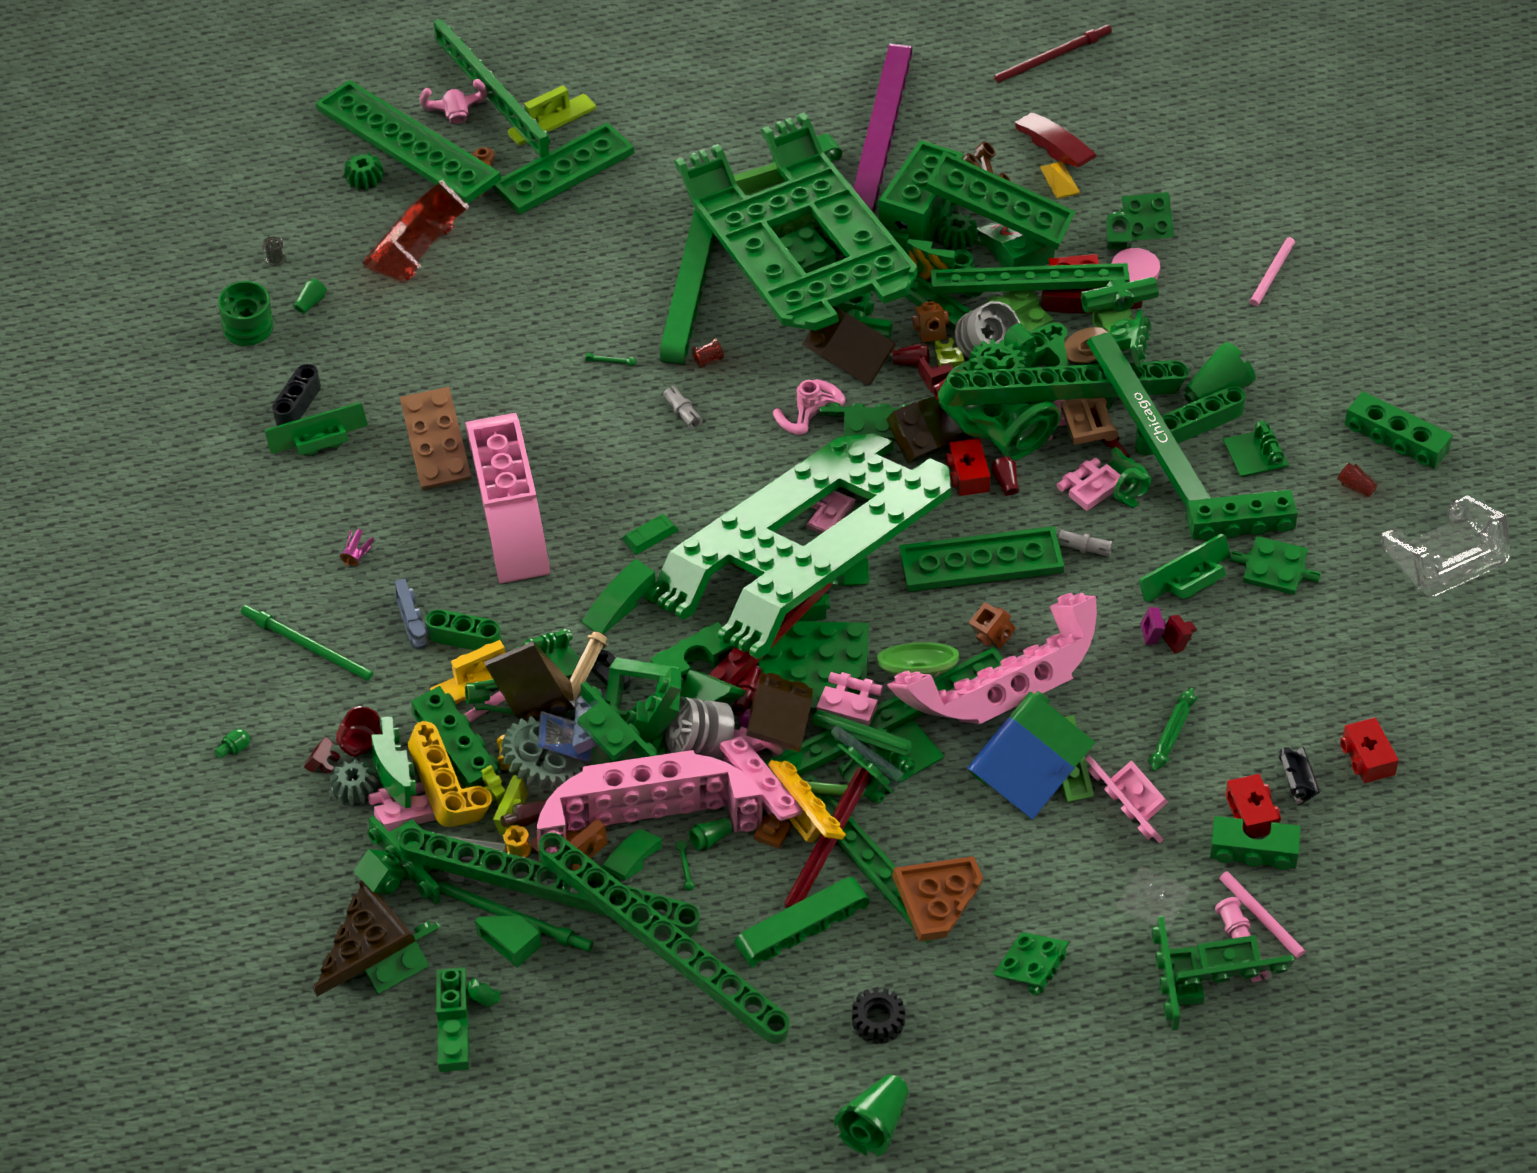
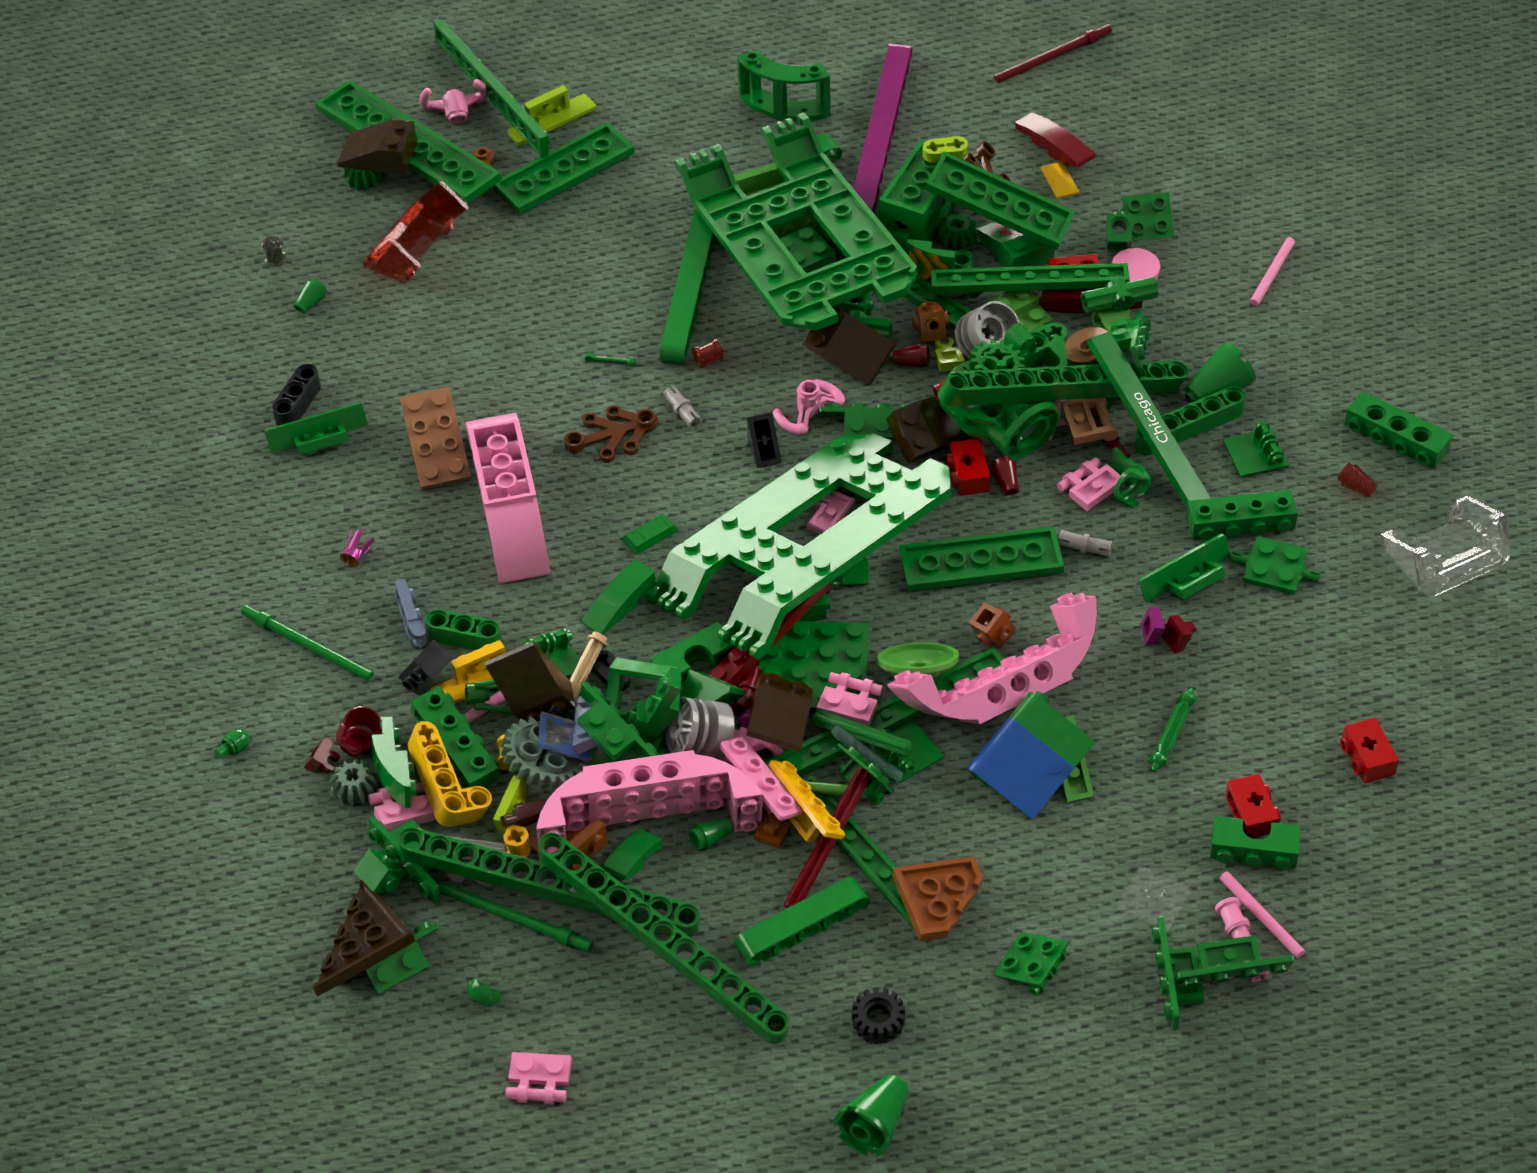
green wheel [218,281,274,347] -> none
green slope [436,967,470,1073] -> none
green slope [475,915,542,968] -> none
lime plate [481,765,506,807] -> none
green hinge [676,840,695,891] -> none
dark red panel [918,357,953,393] -> none
bright pink bracket [1085,755,1168,843] -> none
black hinge [1279,747,1320,806] -> none
none -> dark brown slope [337,119,418,174]
none -> black brick [398,640,453,695]
none -> bright pink plate [506,1052,572,1105]
none -> reddish brown plant [564,405,659,463]
none -> green window [737,49,831,121]
none -> black slope [747,412,782,468]
none -> lime beam [923,136,968,163]

